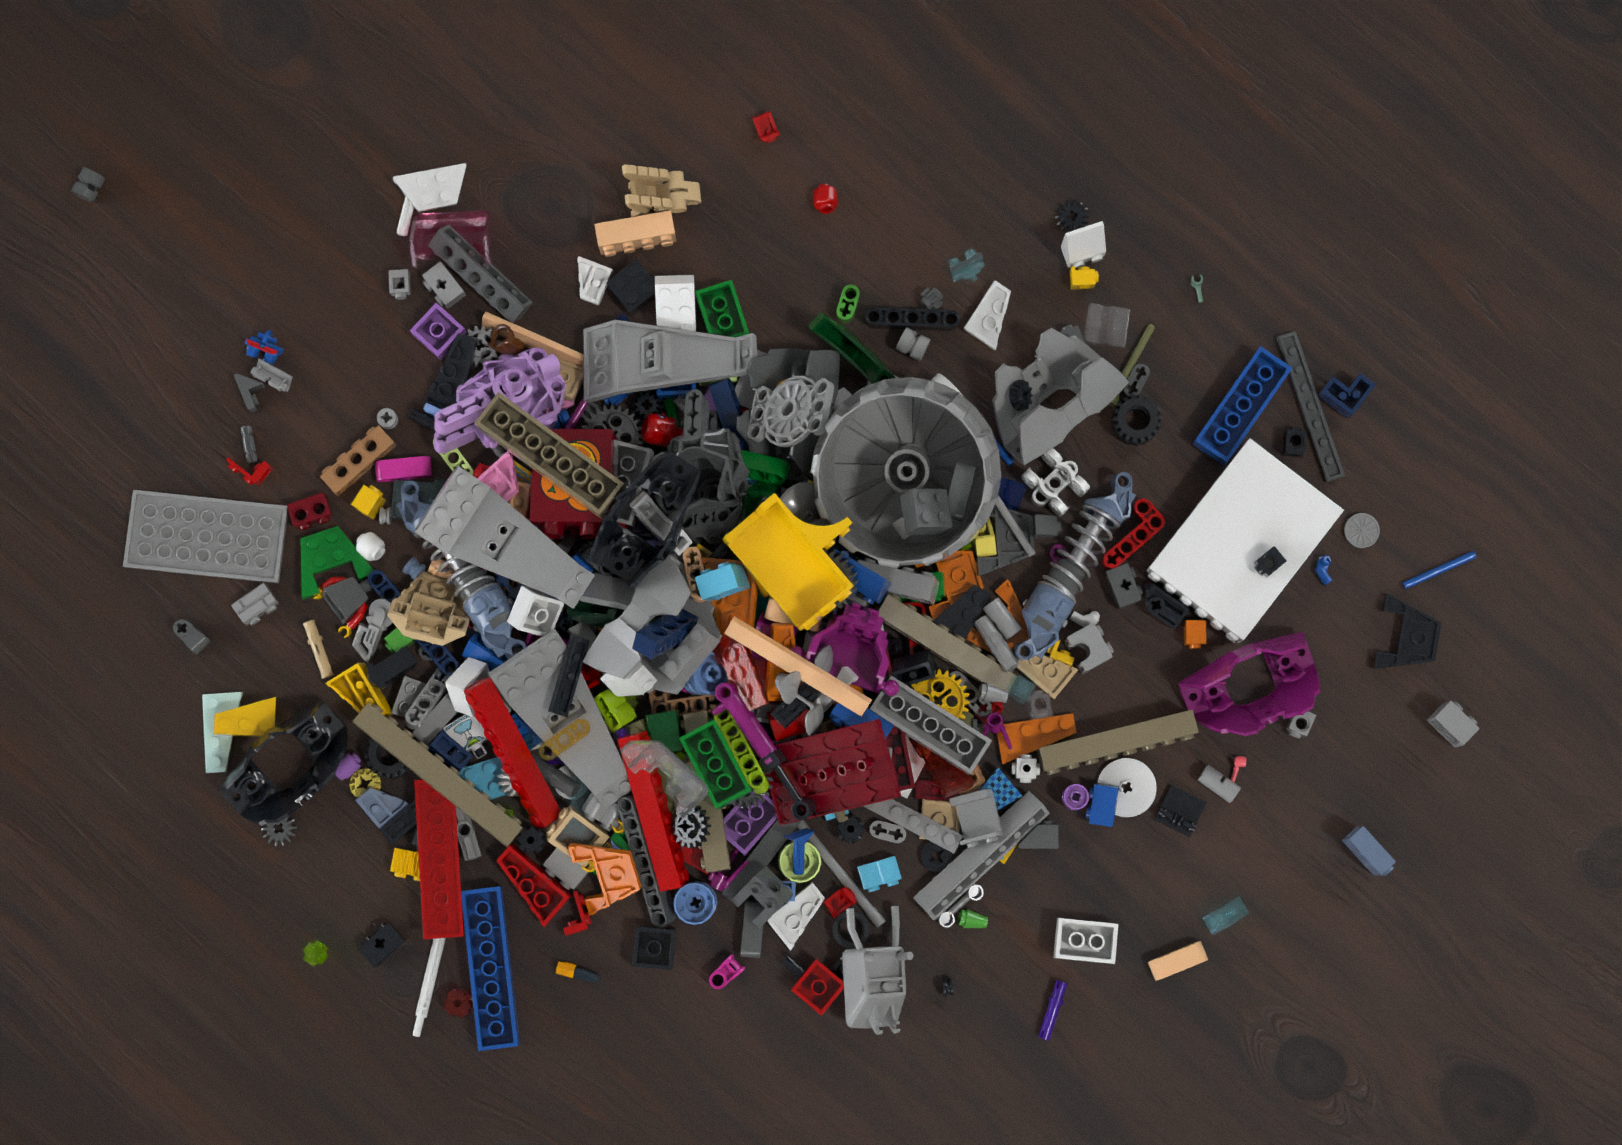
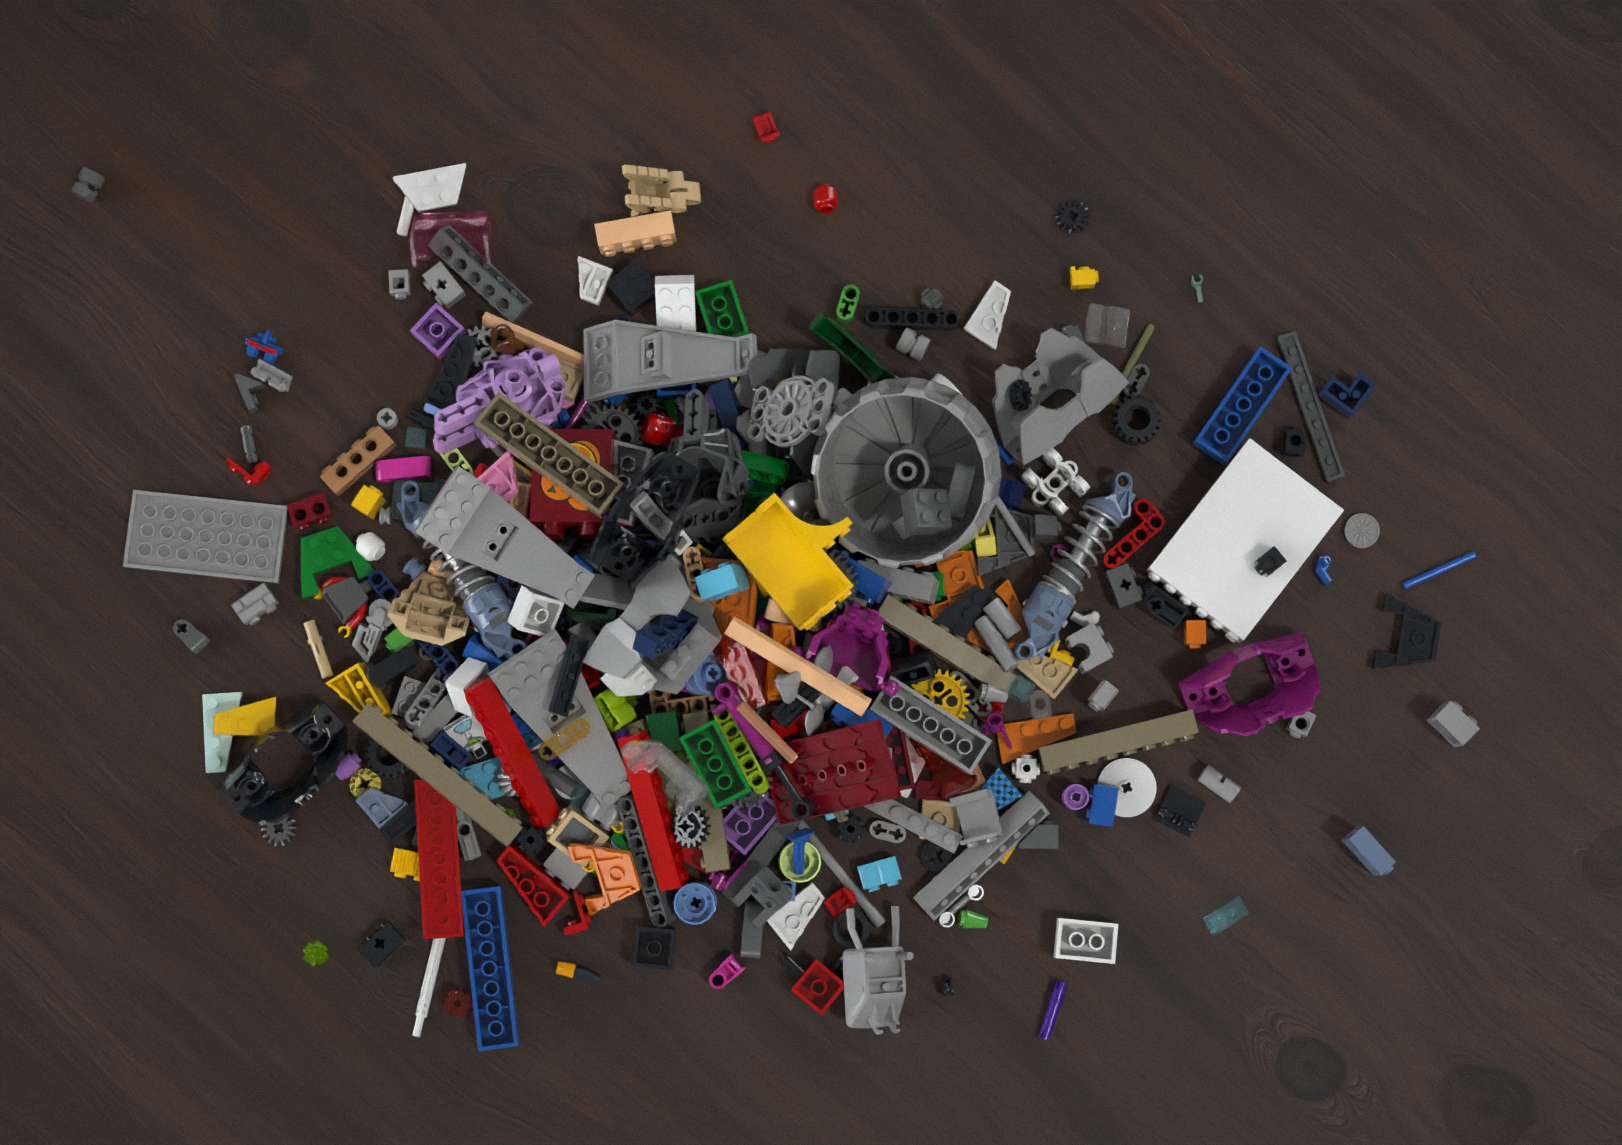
clear light blue hips [948,248,985,282] -> none
white slope [1061,221,1106,269] -> none
light nougat beam [1148,941,1208,981] -> none
coral hand [1230,756,1246,783] -> none
none -> clear light blue tile [405,427,428,449]
none -> nougat axle [736,701,798,764]
none -> light grey brick [1087,680,1119,712]

